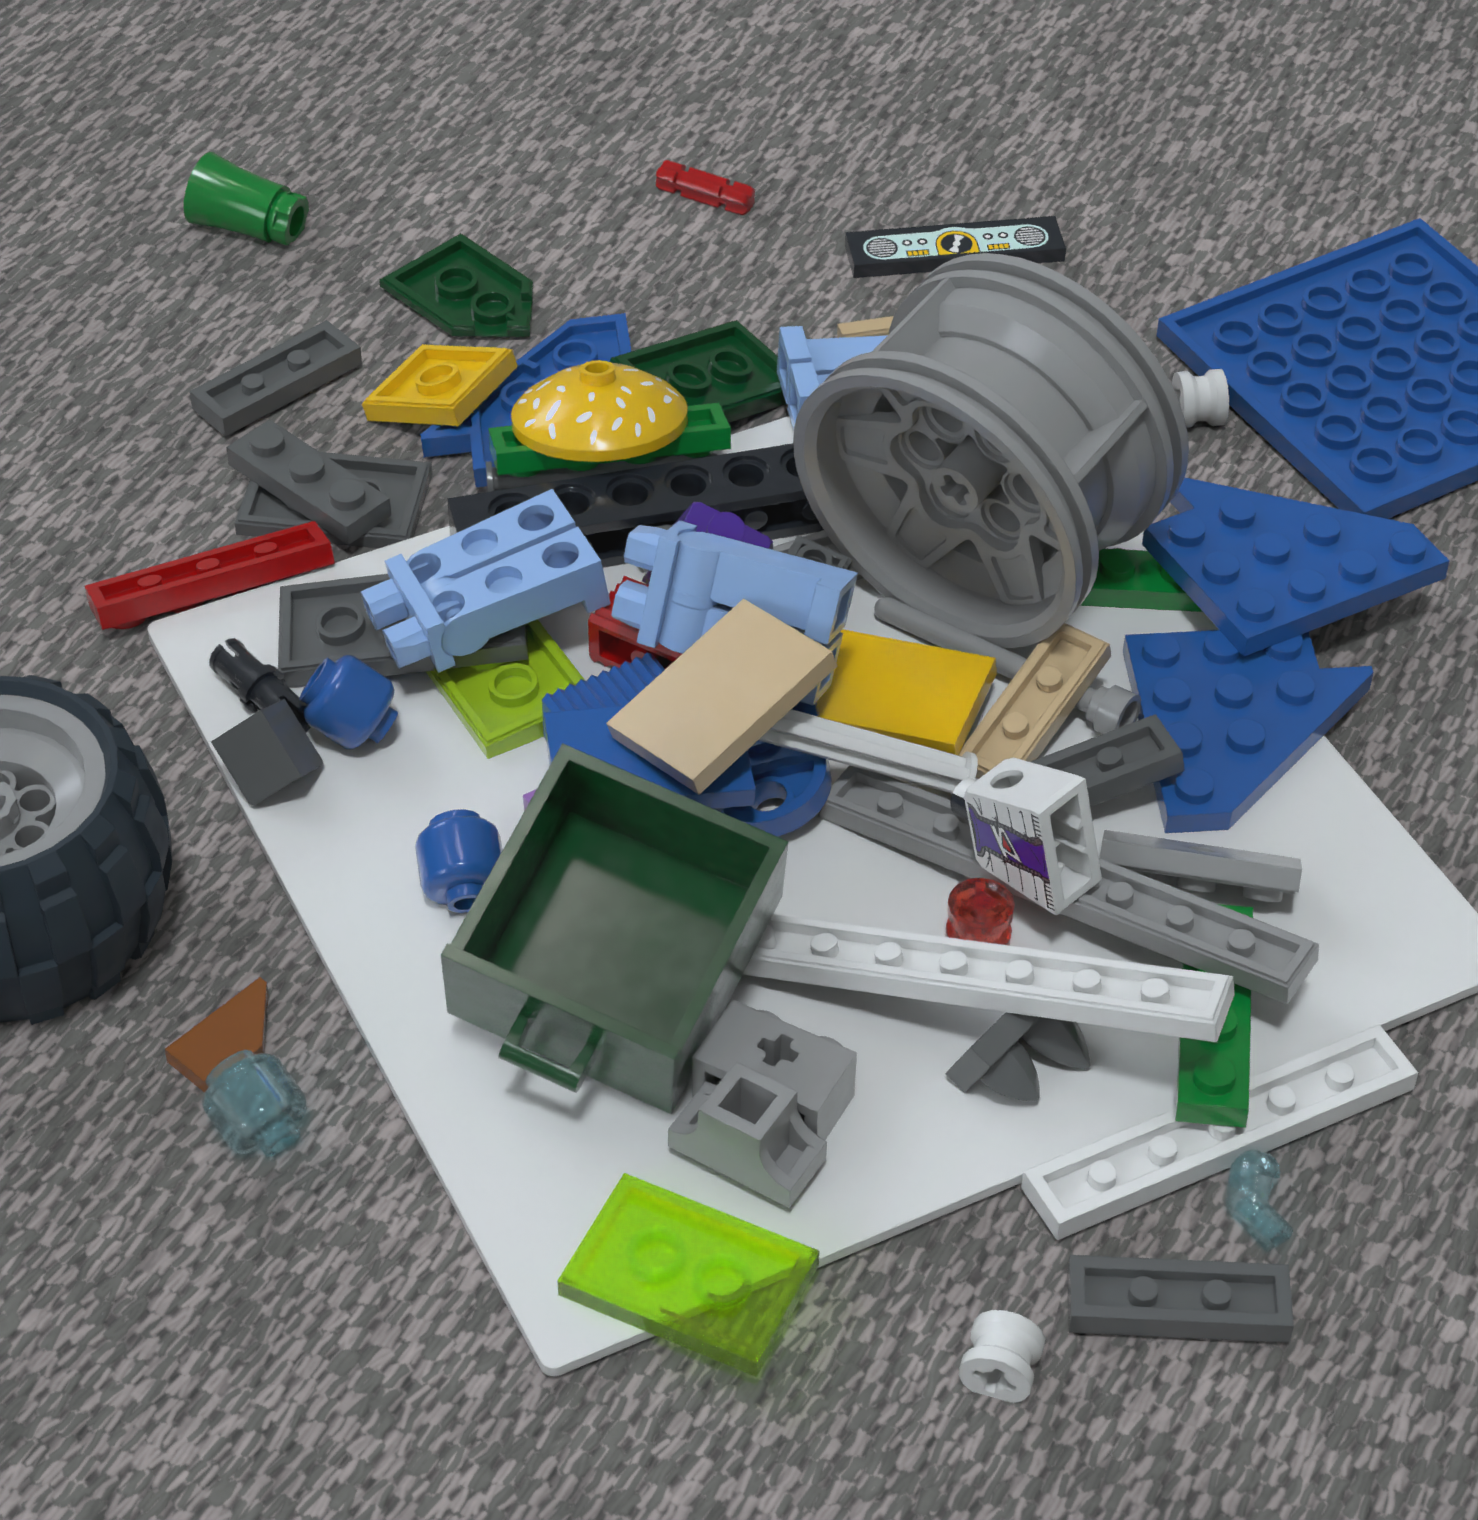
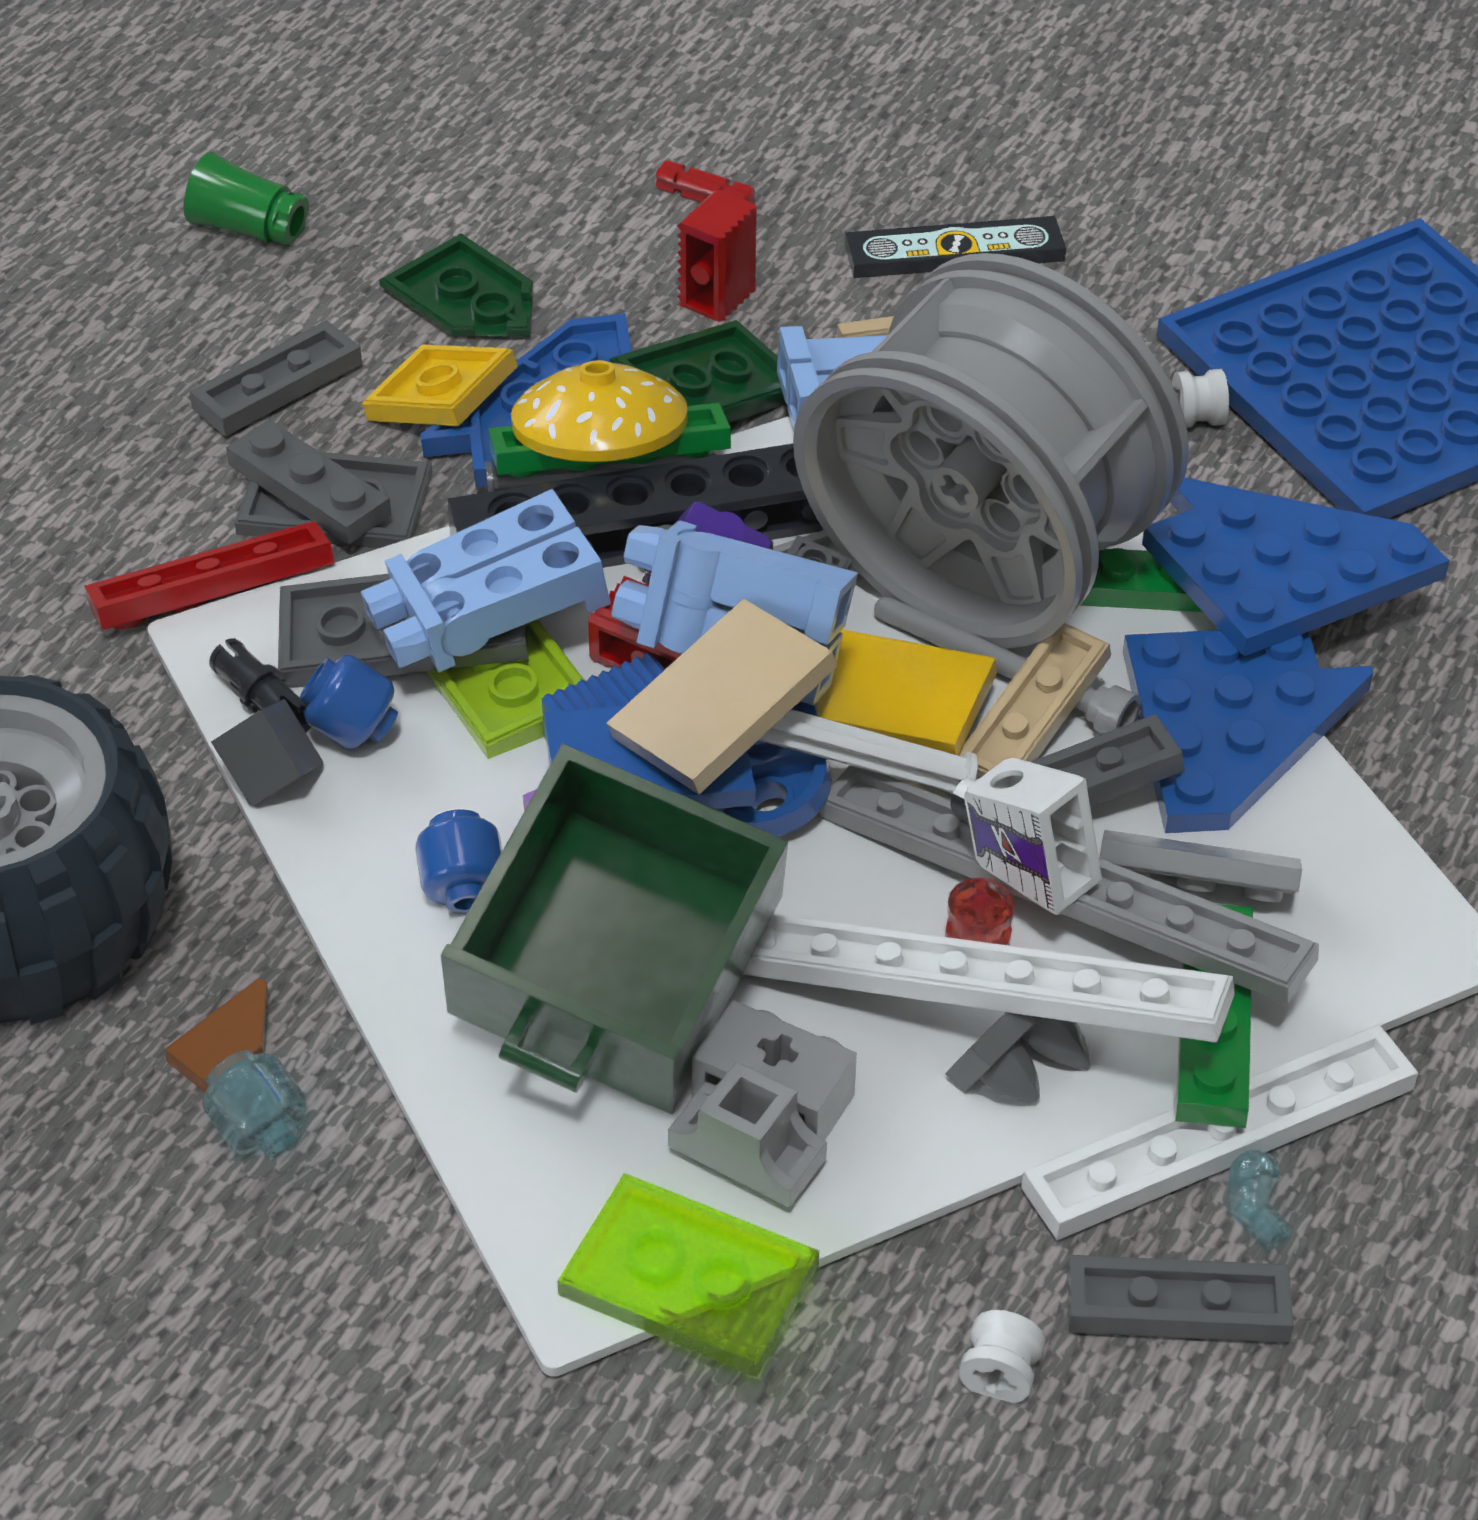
none -> red brick [677,189,757,322]

